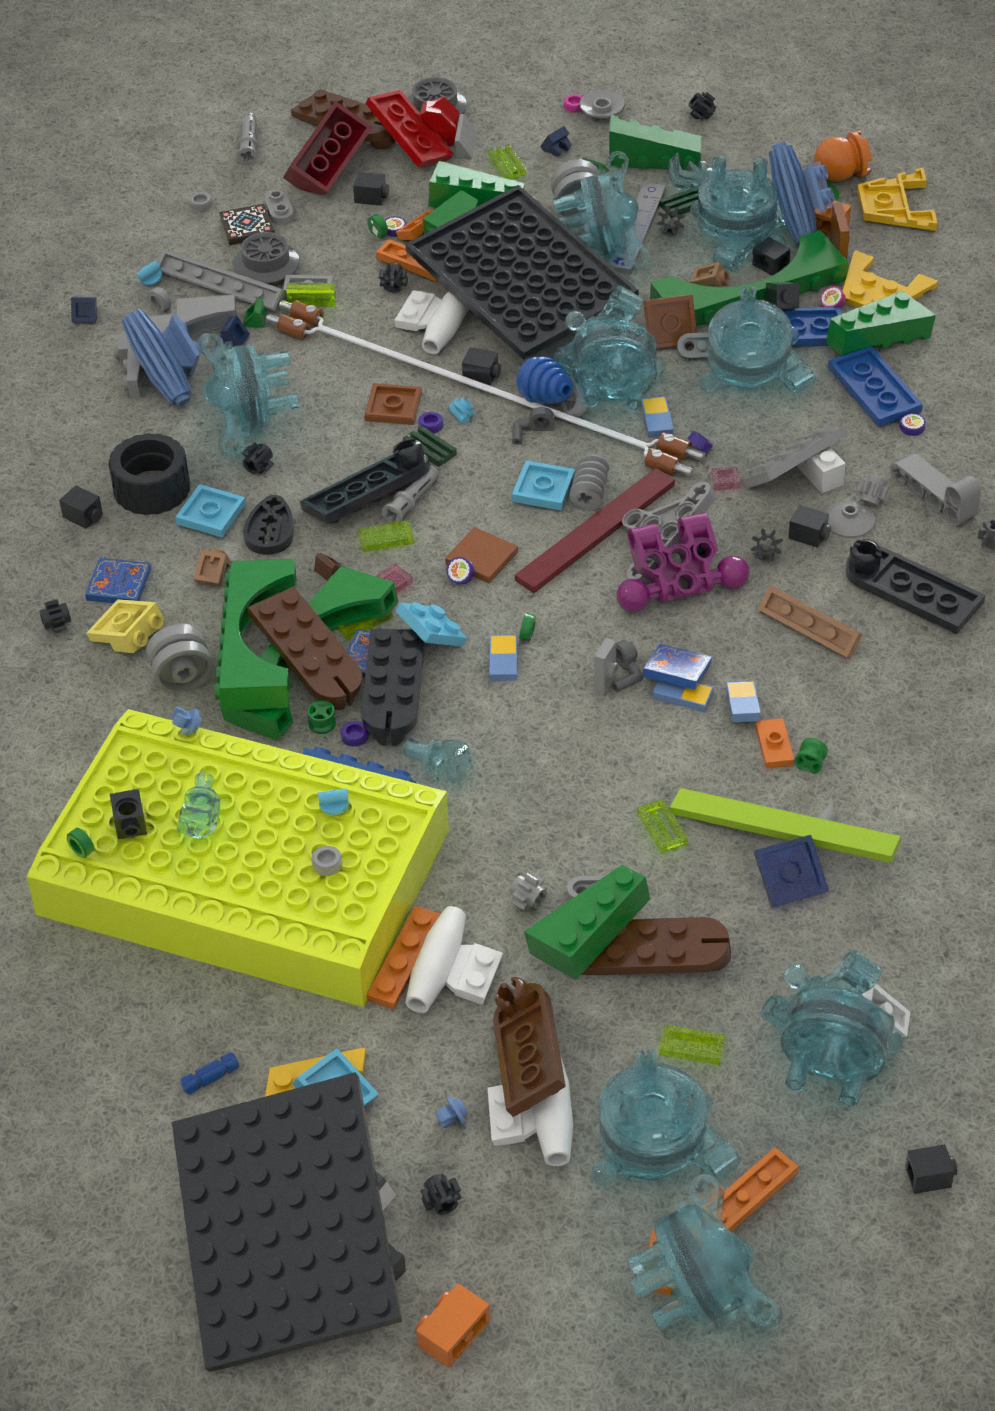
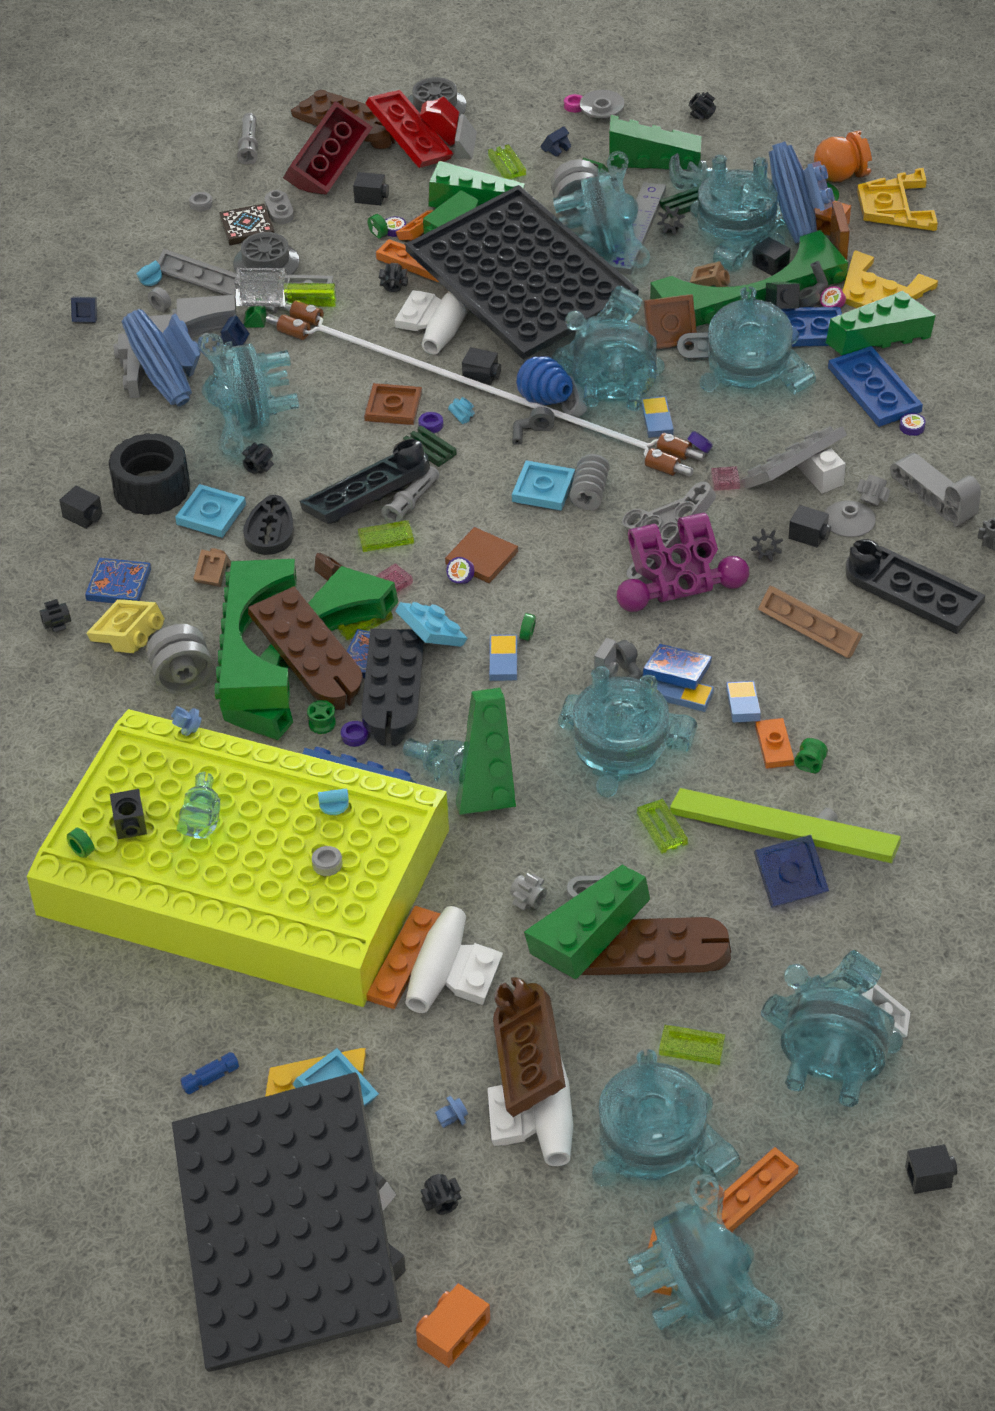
dark red tile [515,468,675,593] -> none
none -> clear slope [235,267,288,307]
none -> green wedge [456,688,516,815]
none -> clear light blue piece [558,666,698,797]
none -> dark grey plate [799,261,828,308]

